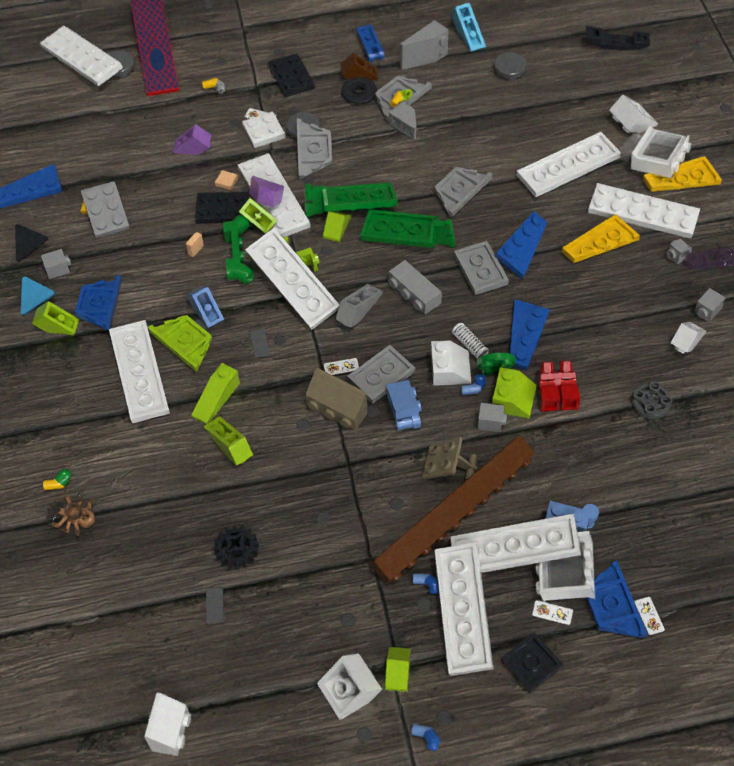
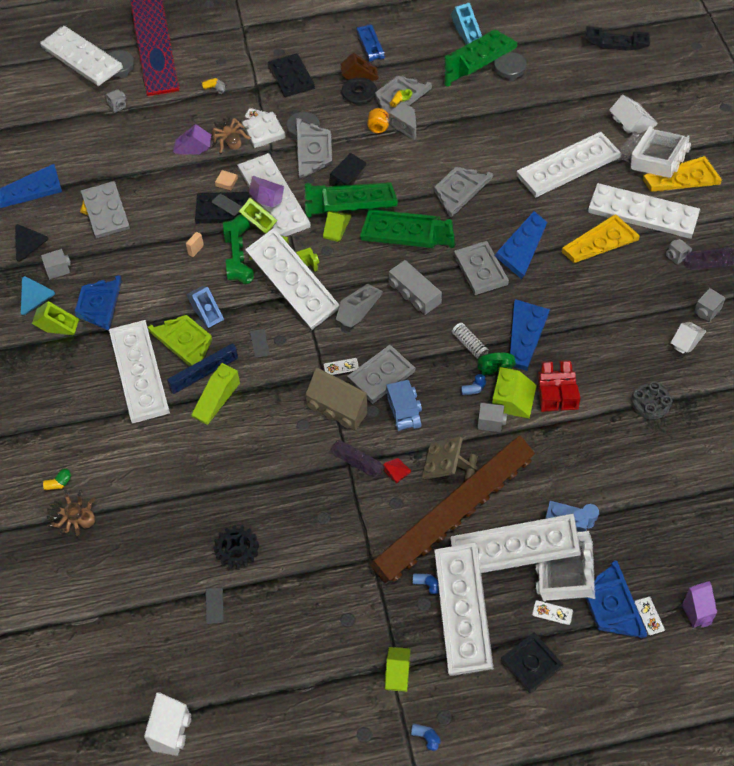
lime slope [203,416,253,465] -> none
white slope [317,654,382,720] -> none
light grey slope [400,20,448,70] -> none
white slope [431,341,471,386] -> none
none -> light grey plate [105,89,126,113]
none -> dark blue tile [167,343,238,394]
none -> medium nougat animal [211,116,252,154]
none -> dark grey sticker [212,194,242,216]
none -> black panel [329,153,366,186]
none -> clear purple beam [331,440,384,478]
none -> light orange head [367,108,389,133]
none -> red slope [383,458,411,484]
none -> green hinge [445,29,517,86]
none -> medium lavender slope [682,581,717,628]

